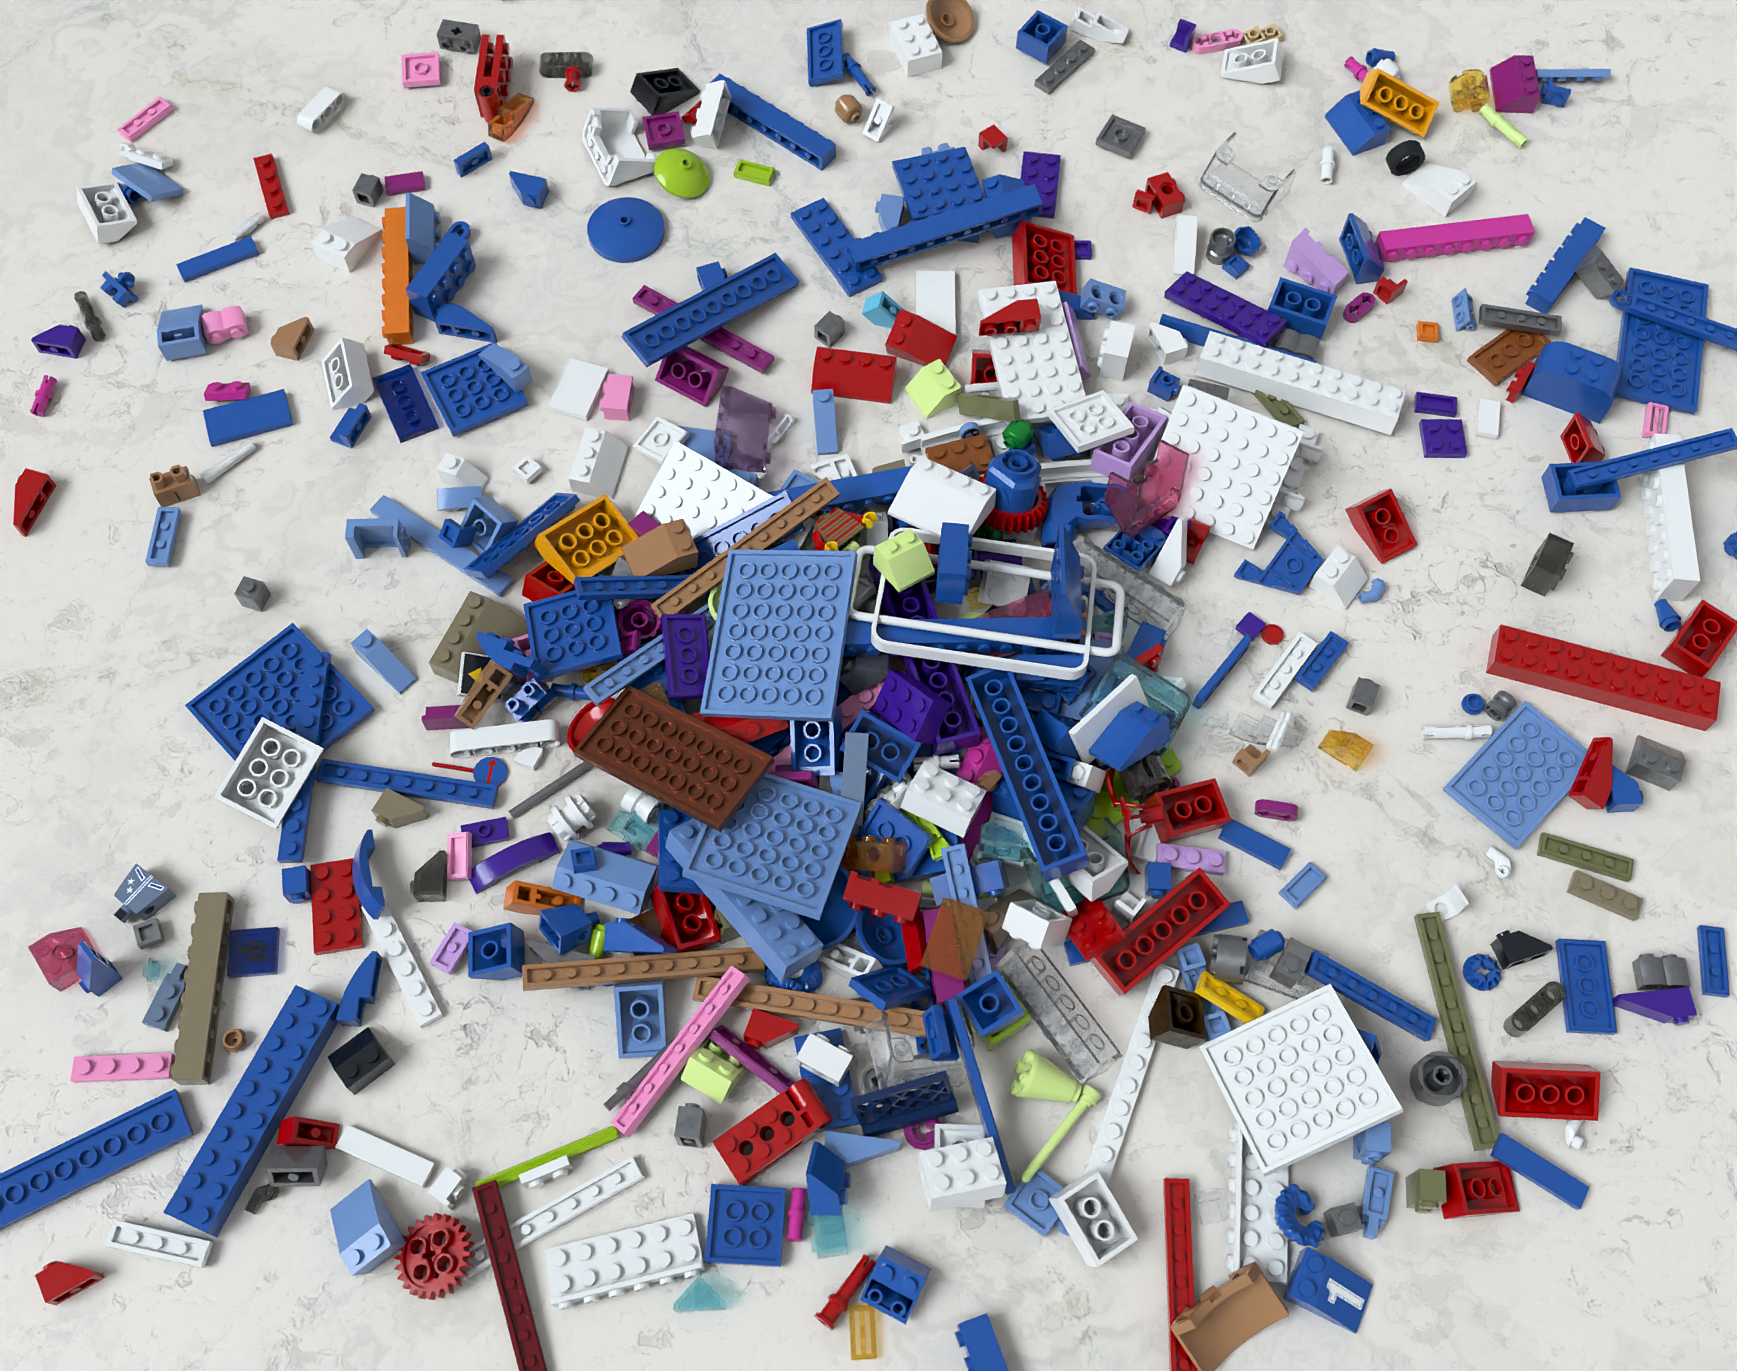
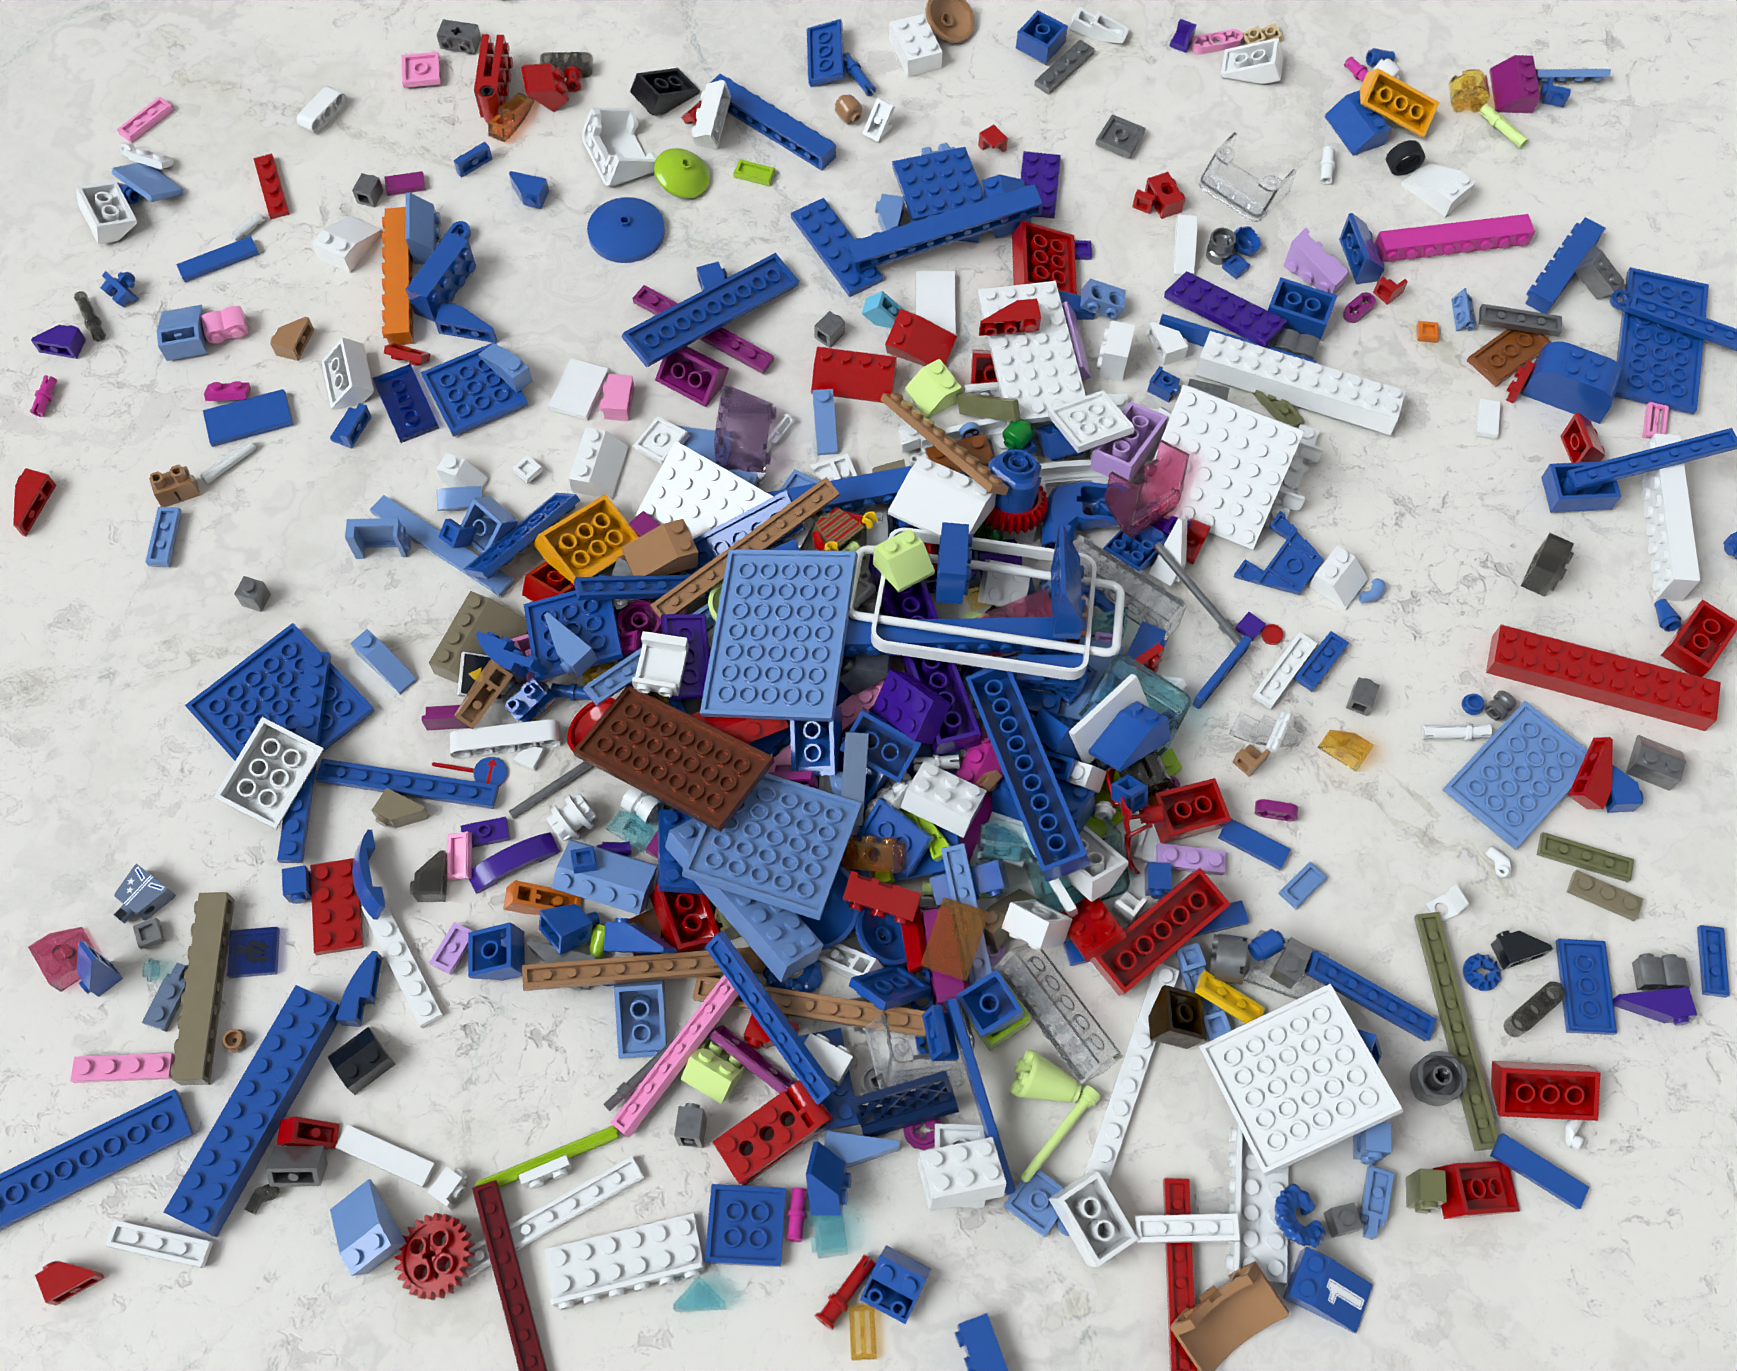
magenta plate [642,111,686,150] -> none
red slope [1345,488,1418,564] -> none
dark purple tile [1414,392,1457,418] -> none
dark purple plate [1419,419,1467,458] -> none
none -> red slope [521,63,569,112]
none -> medium blue slope [544,612,598,678]
none -> white panel [632,631,689,697]
none -> blue plate [705,931,837,1105]
none -> medium nougat plate [881,392,1009,495]
none -> white plate [1094,801,1116,821]
none -> blue brick [1111,774,1148,815]
none -> white plate [1135,1214,1240,1244]
none -> flat silver bar [1153,541,1242,646]

